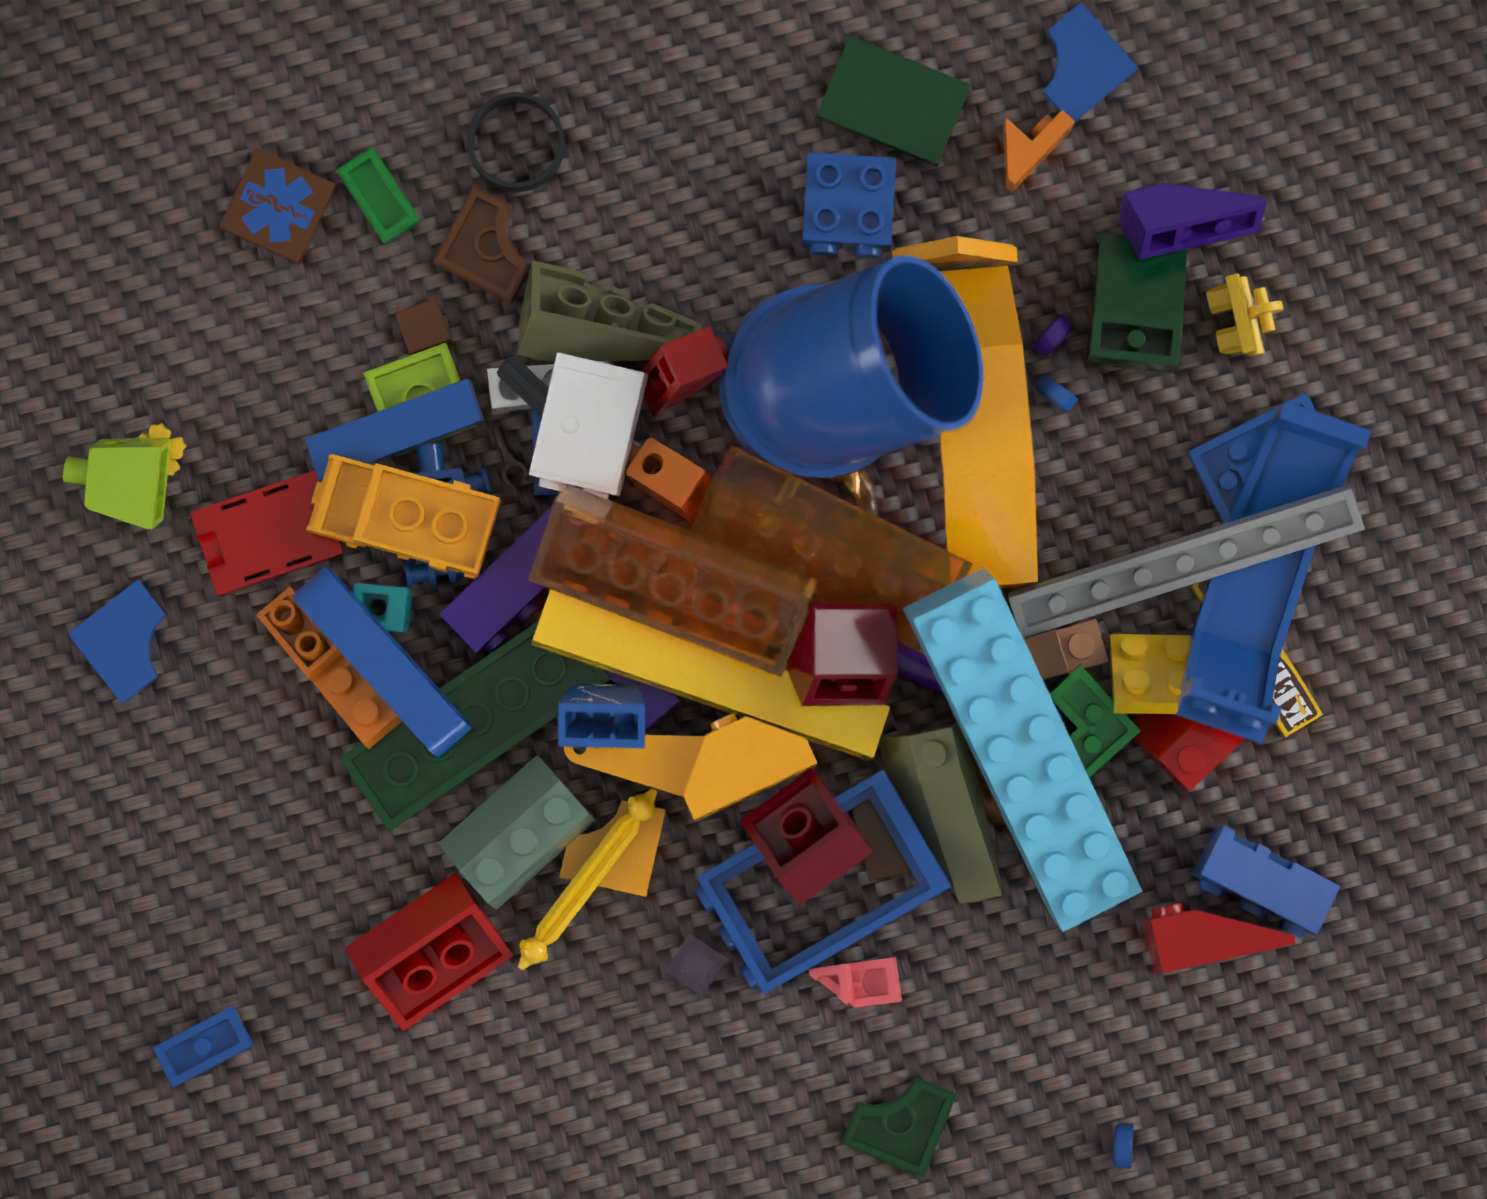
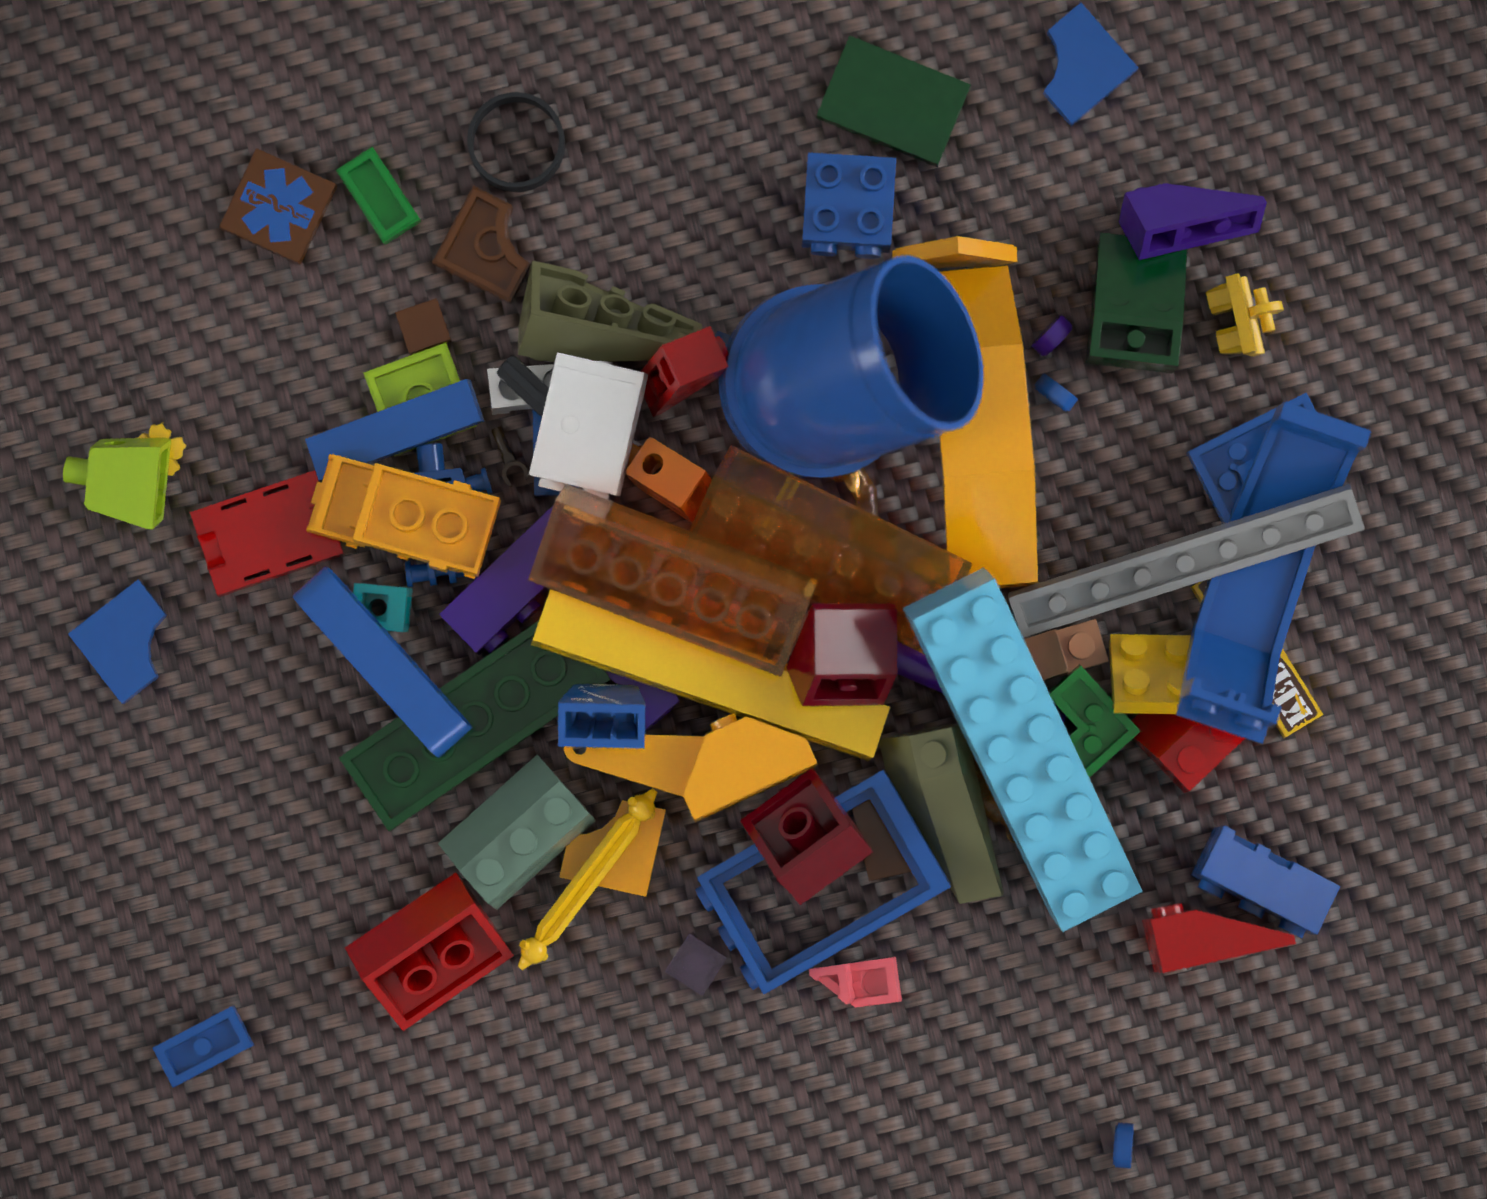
orange slope [256,586,402,749] -> none
dark green tile [840,1077,957,1178] -> none
orange slope [1003,110,1075,193] -> none

